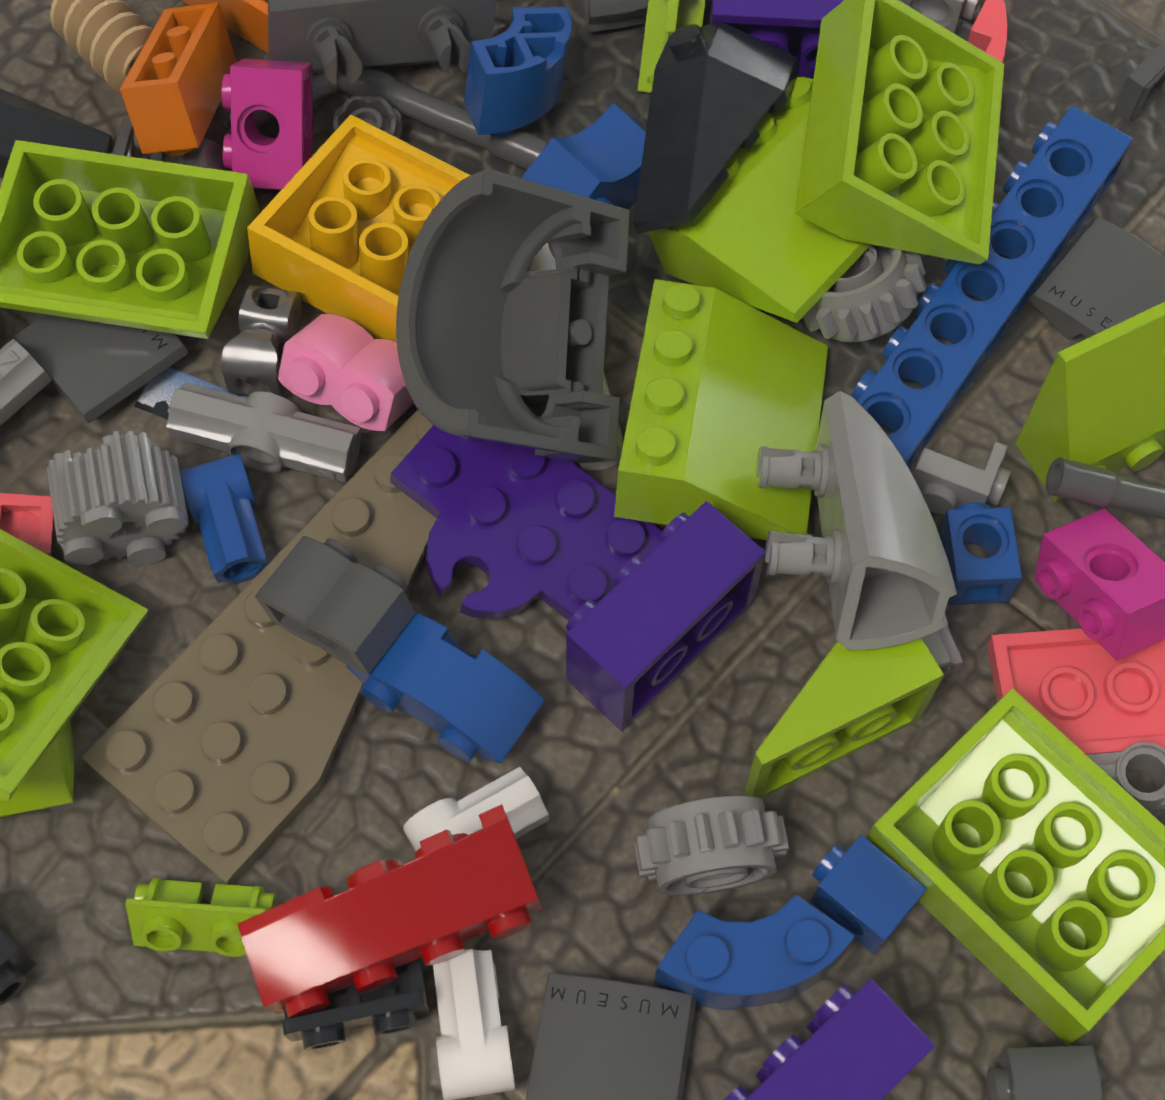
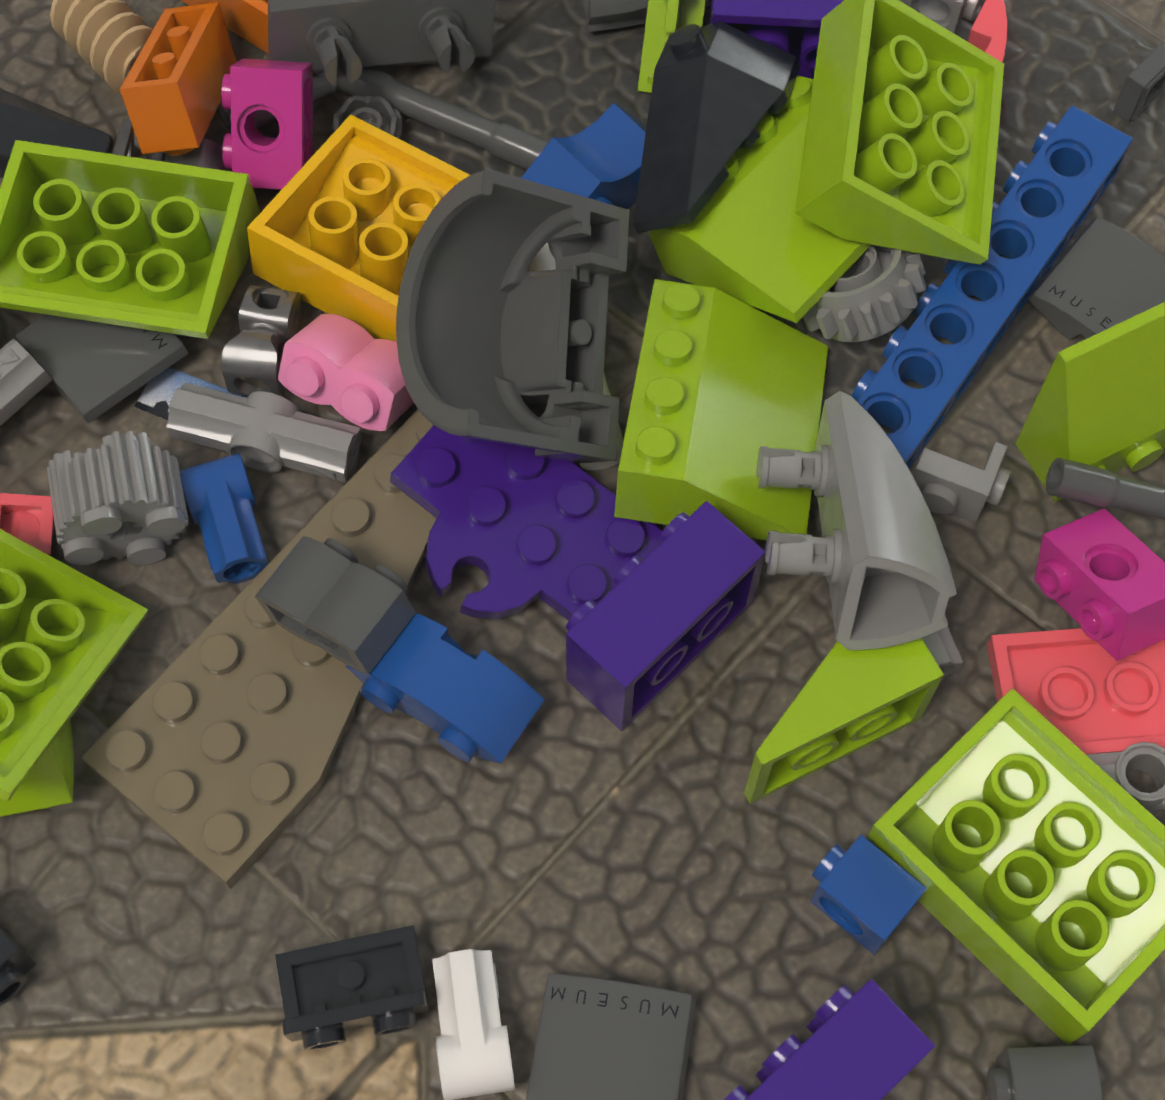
lime hinge [125,878,276,957] -> none
red wedge [237,804,543,1018] -> none
white piece [403,767,549,852] -> none
blue brick [464,7,572,137] -> none
light grey gear [634,796,789,895] -> none
blue brick [654,895,855,1010] -> none
blue brick [938,502,1022,605] -> none

